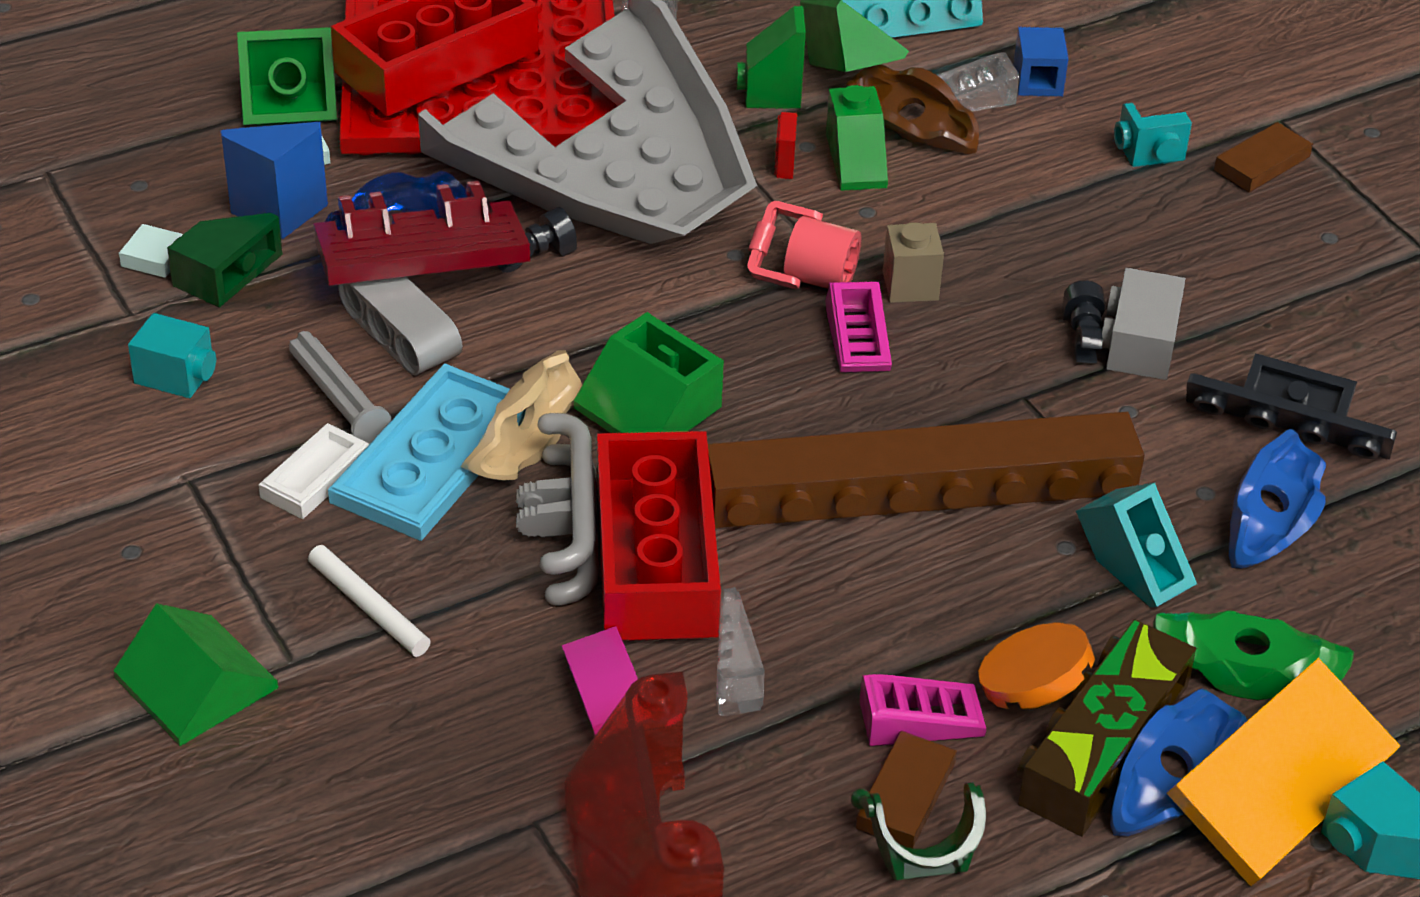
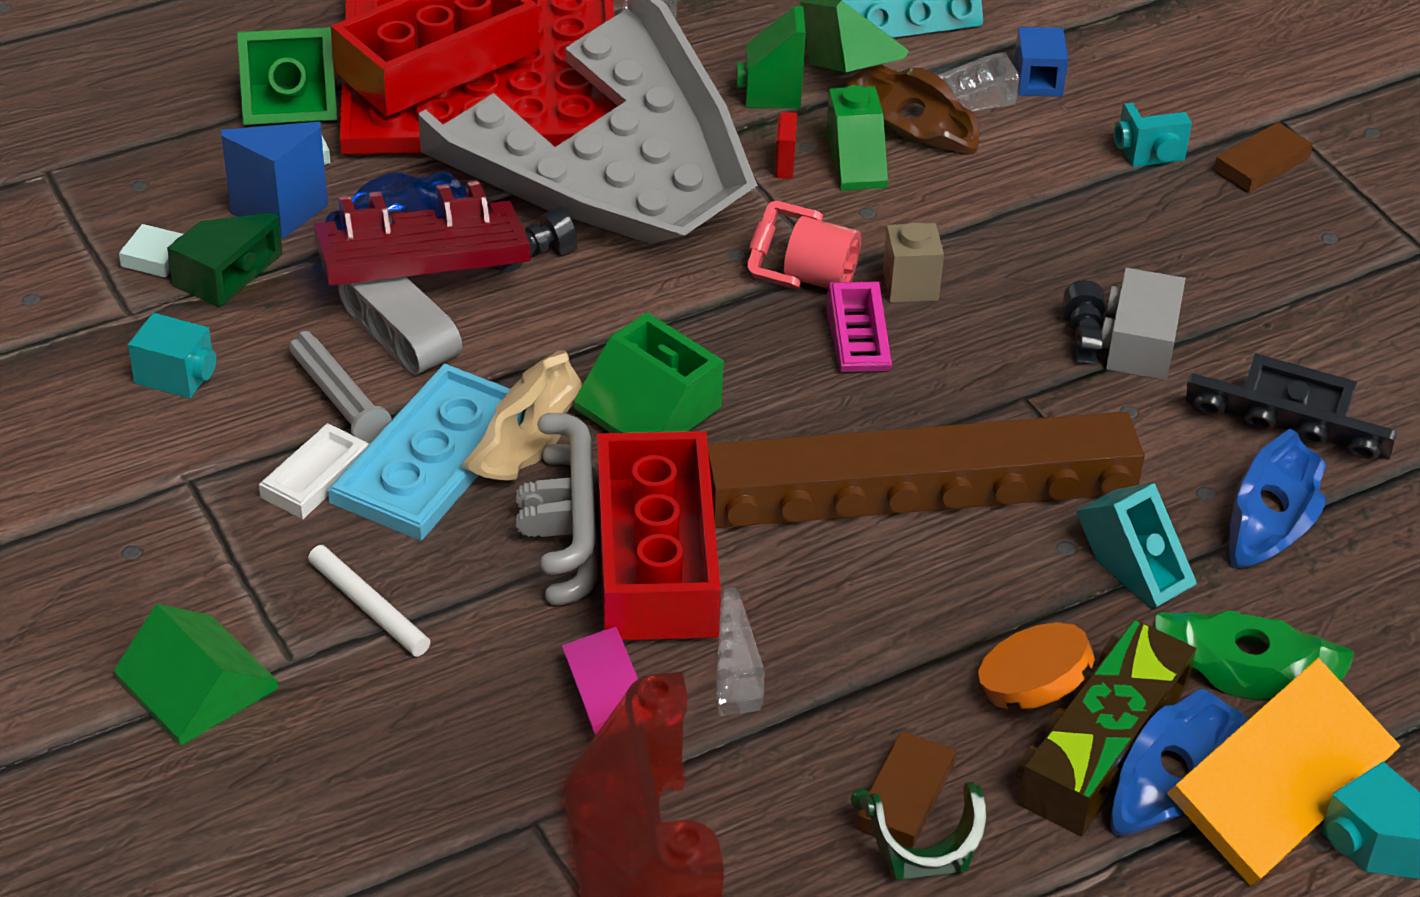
dark pink slope [859,674,986,746] -> none

